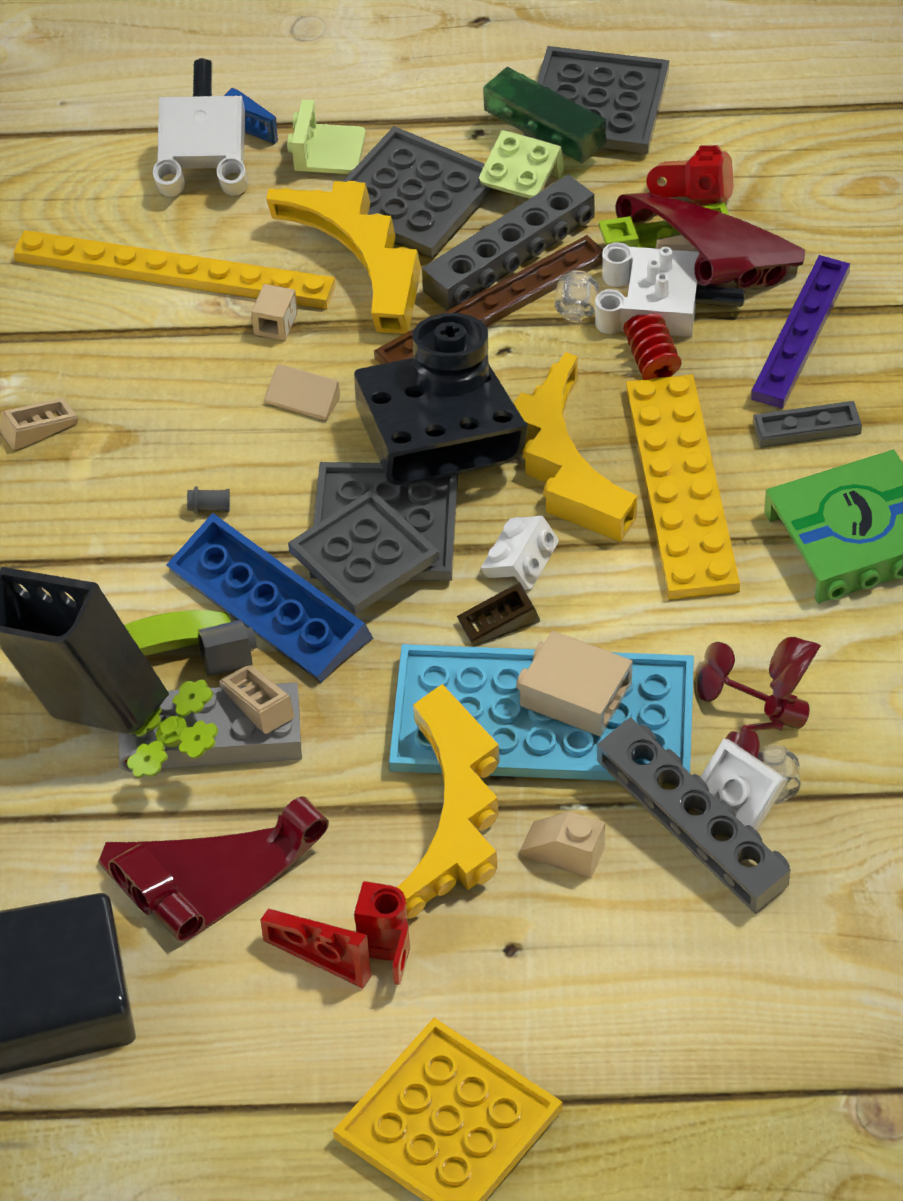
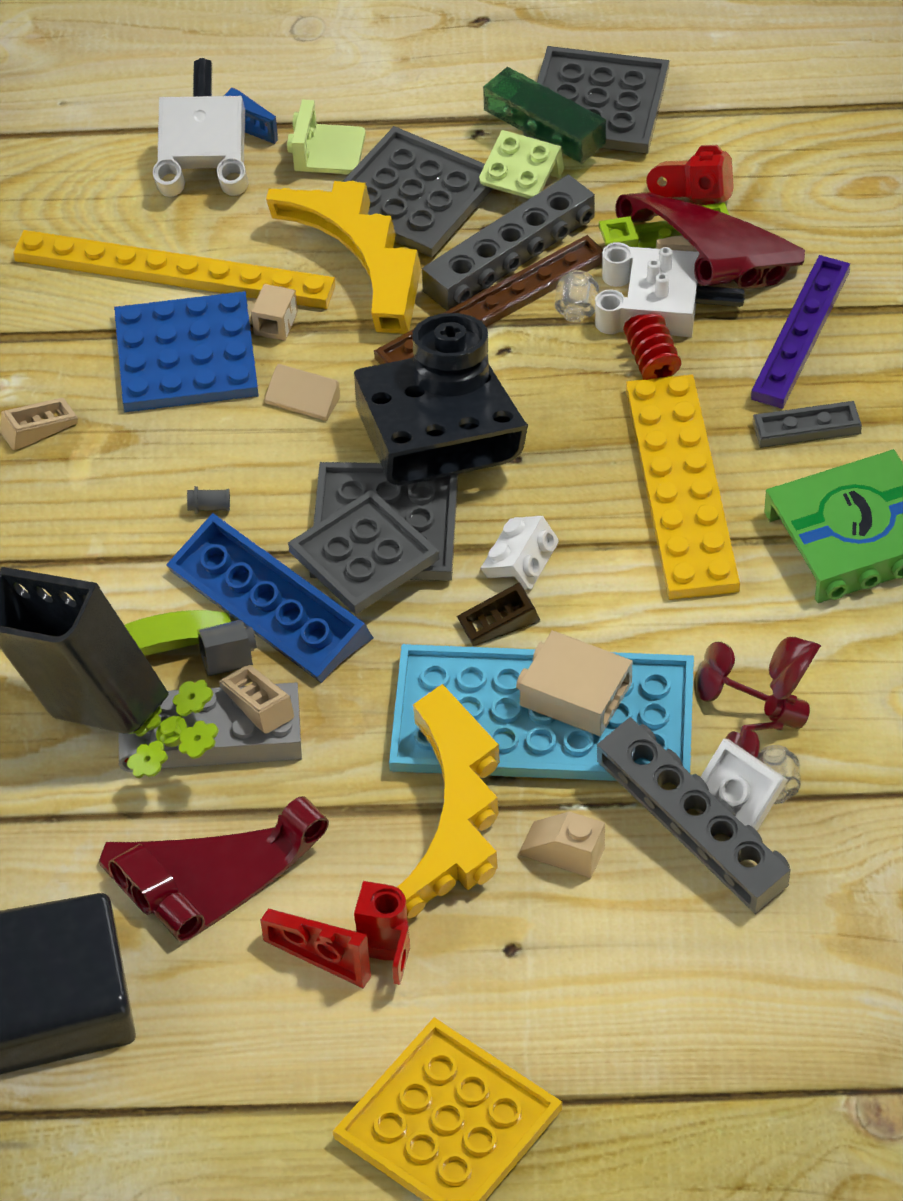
yellow arch [513,352,637,542] -> none
none -> blue plate [114,291,259,412]

